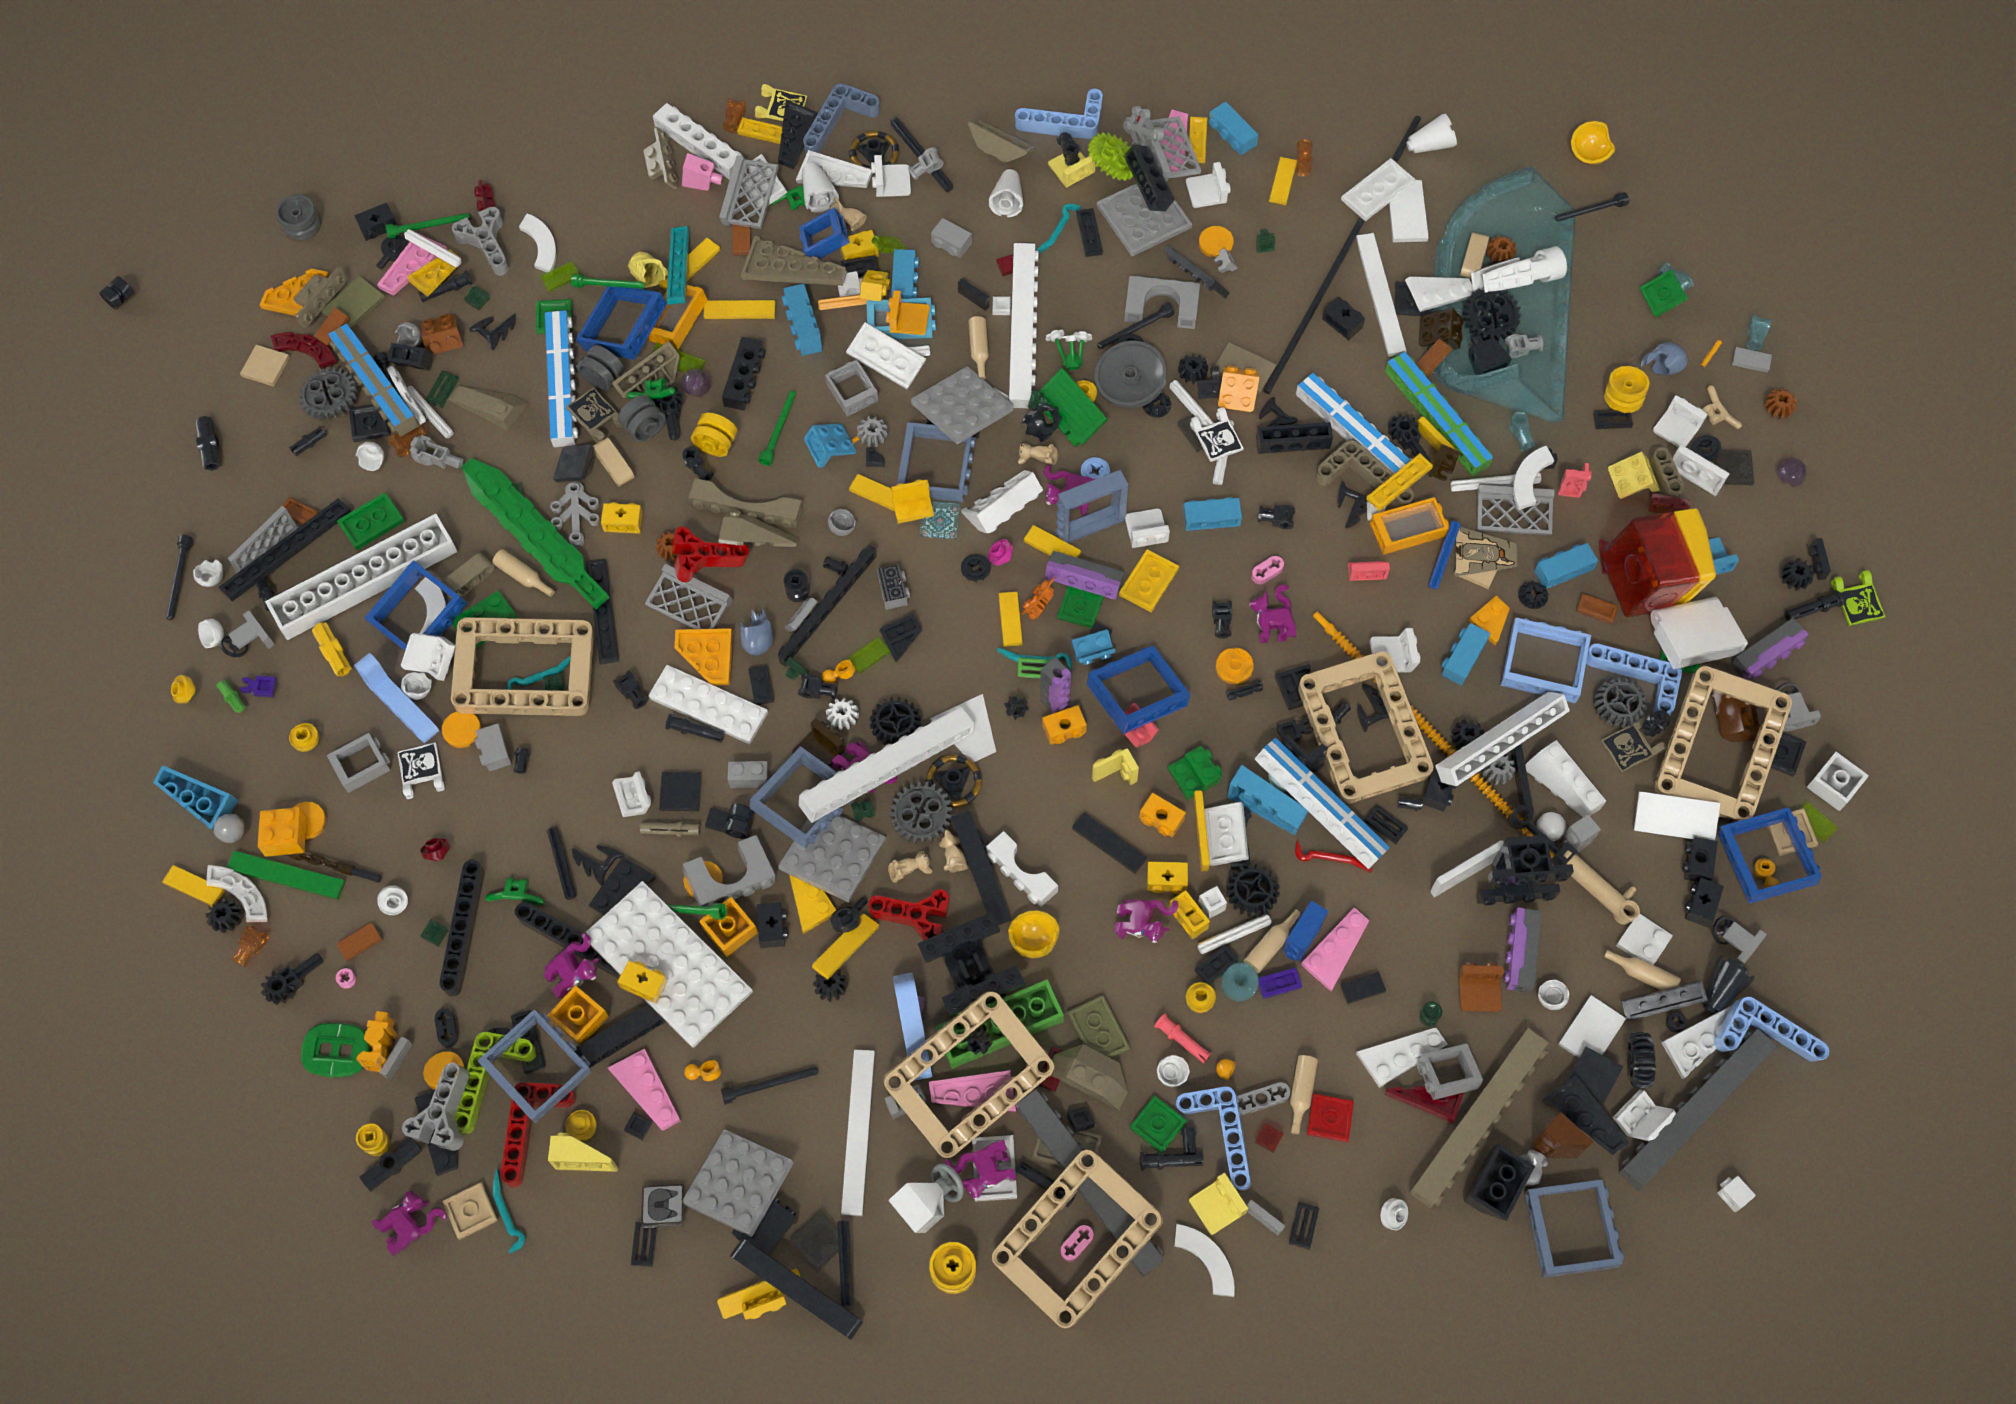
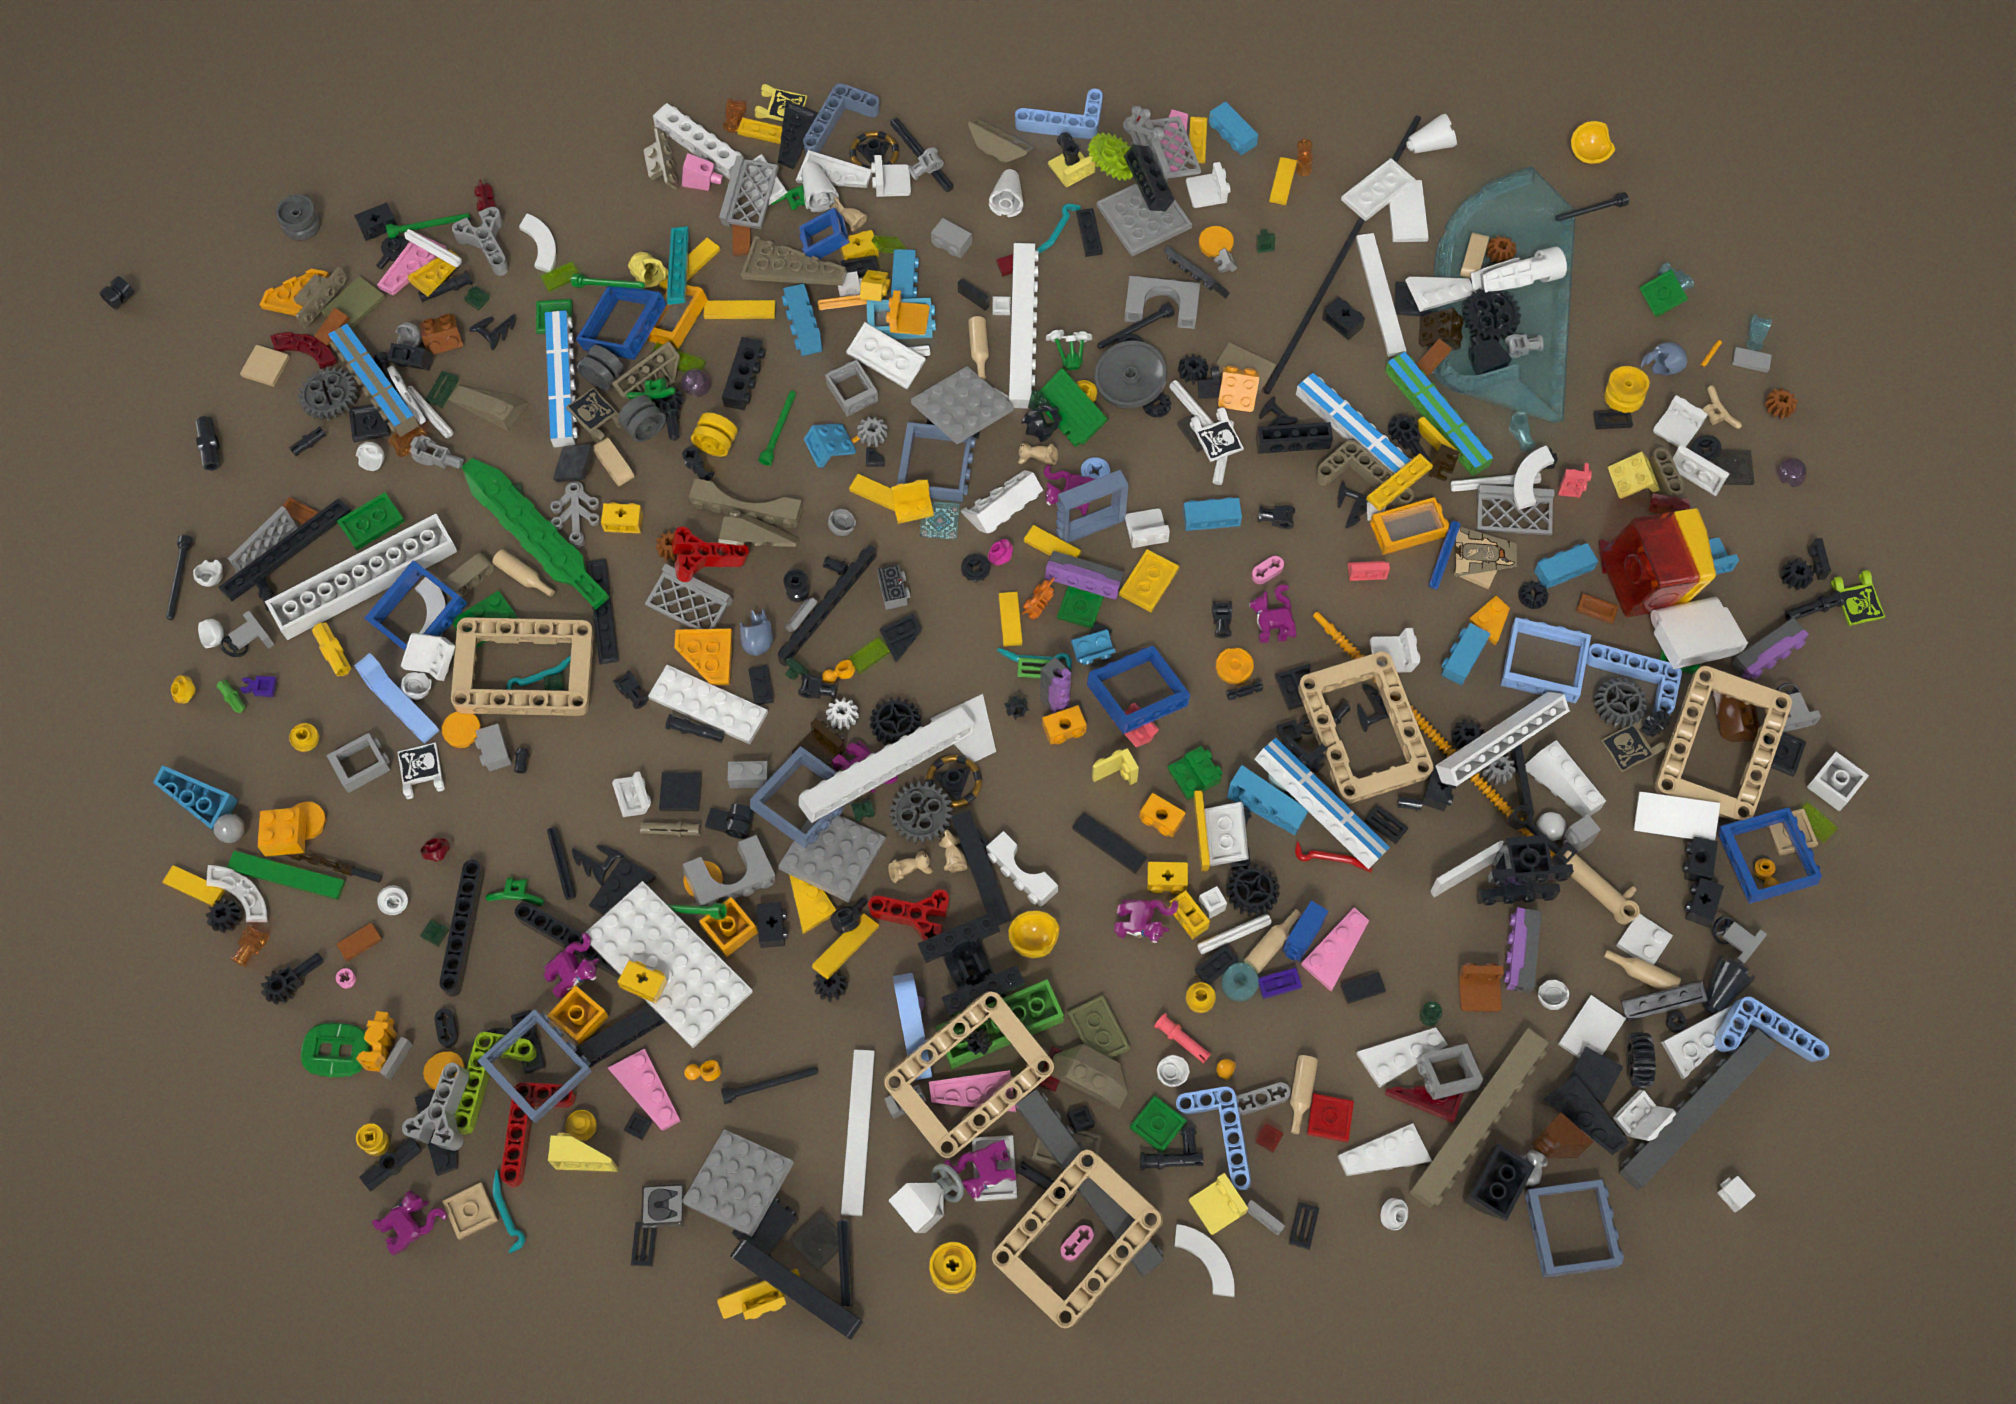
none -> white wing [1338,1124,1432,1176]

